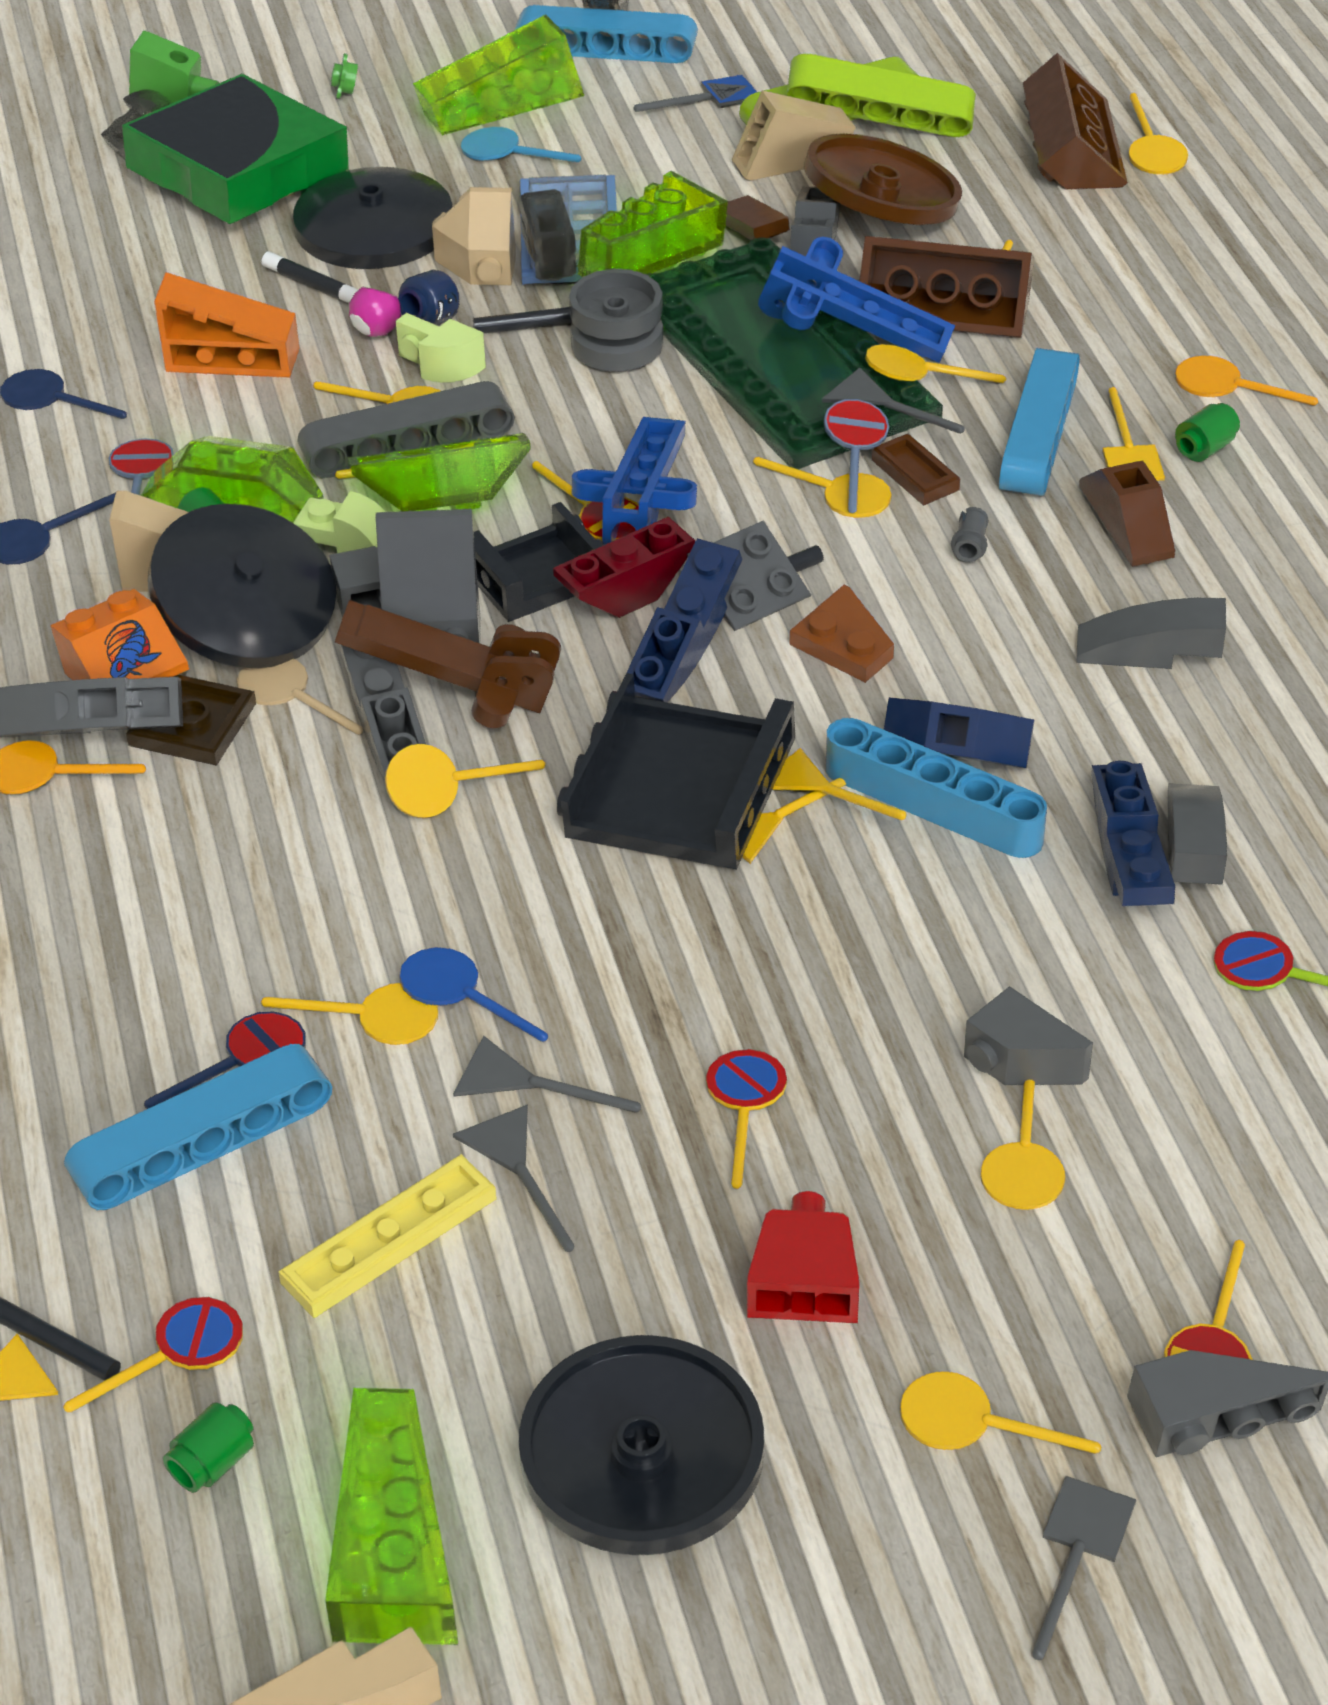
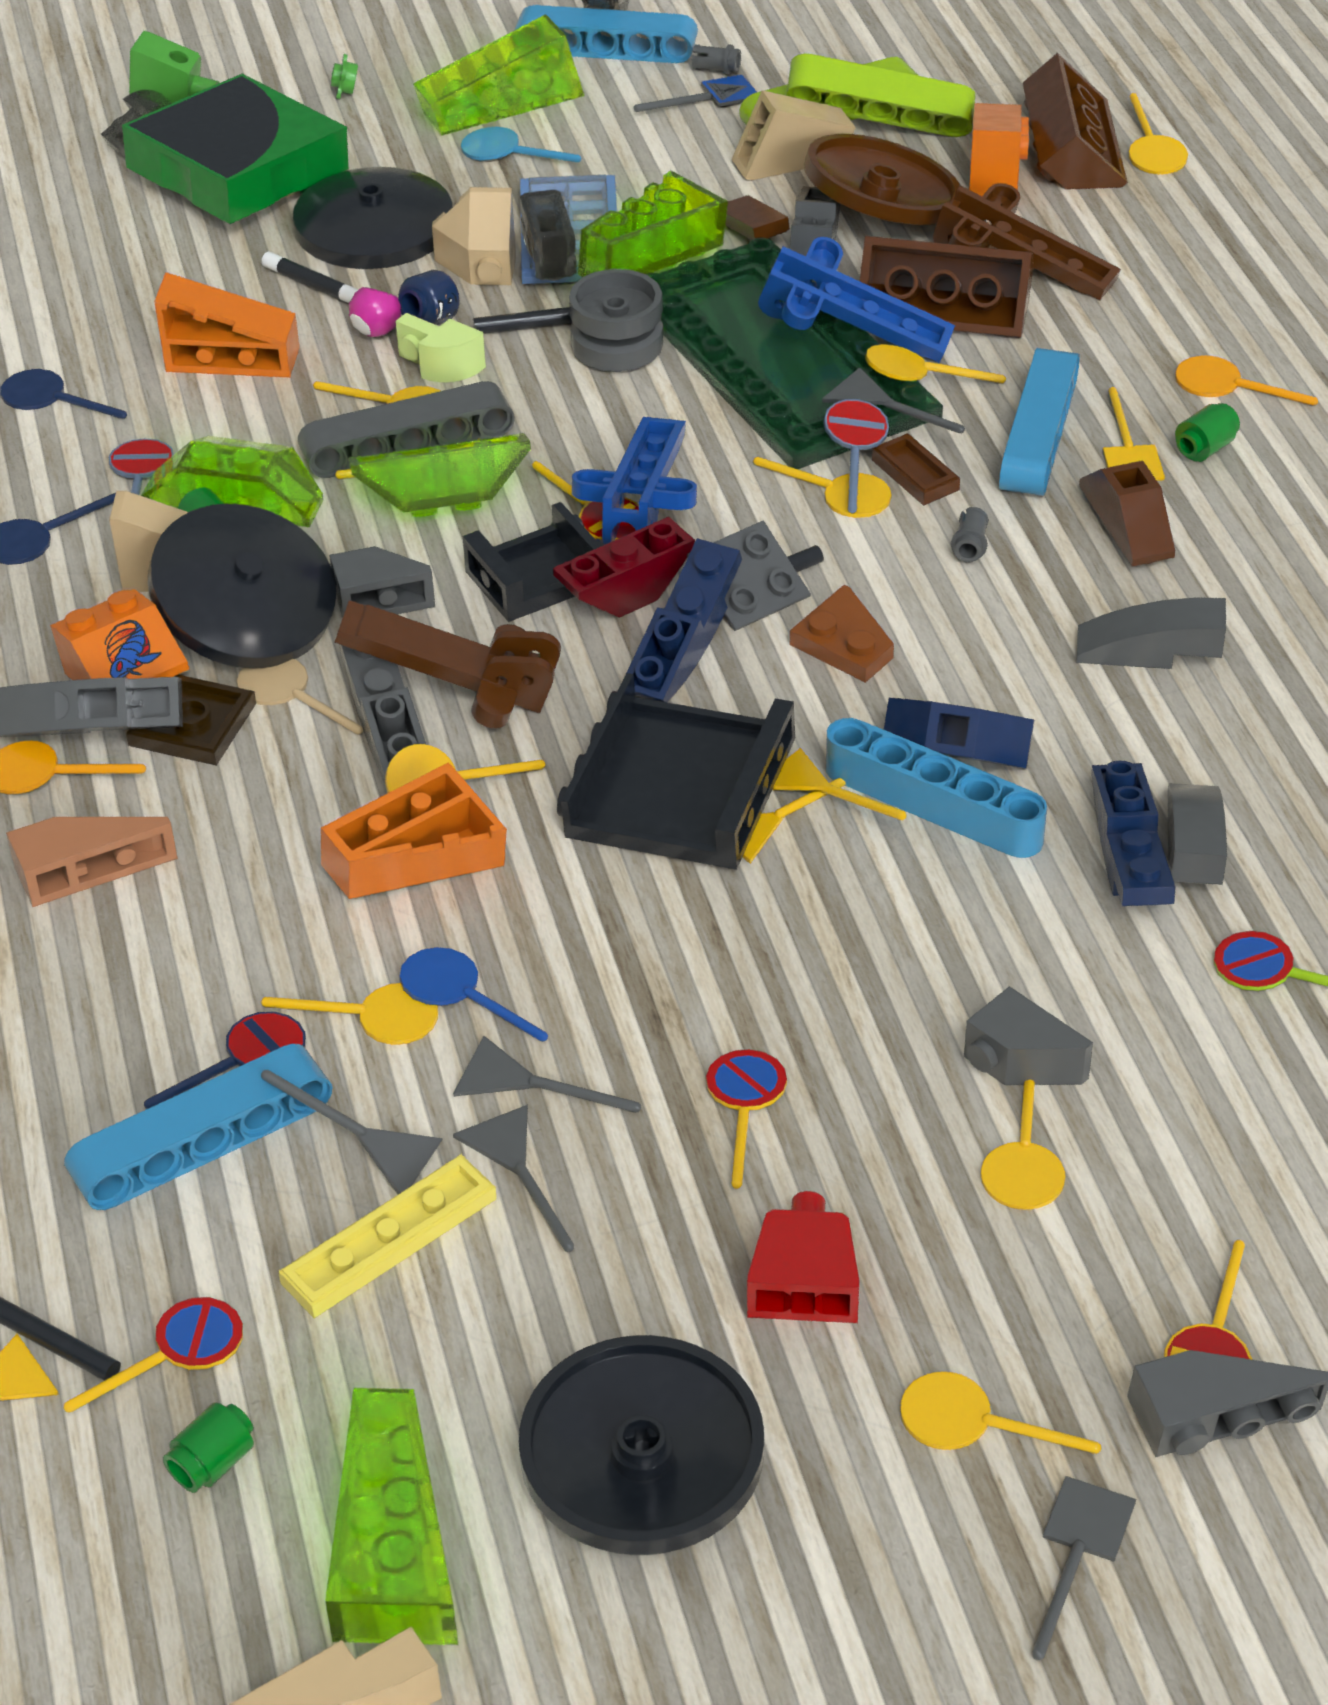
yellowish green brick [294,491,385,553] -> none
dark grey slope [376,509,481,643] -> none
none -> nougat slope [6,817,178,907]
none -> dark grey piece [261,1070,443,1194]
none -> orange wedge [321,762,507,899]
none -> dark grey pin [692,44,741,75]
none -> reddish brown piece [933,183,1121,300]
none -> orange wedge [969,103,1029,196]

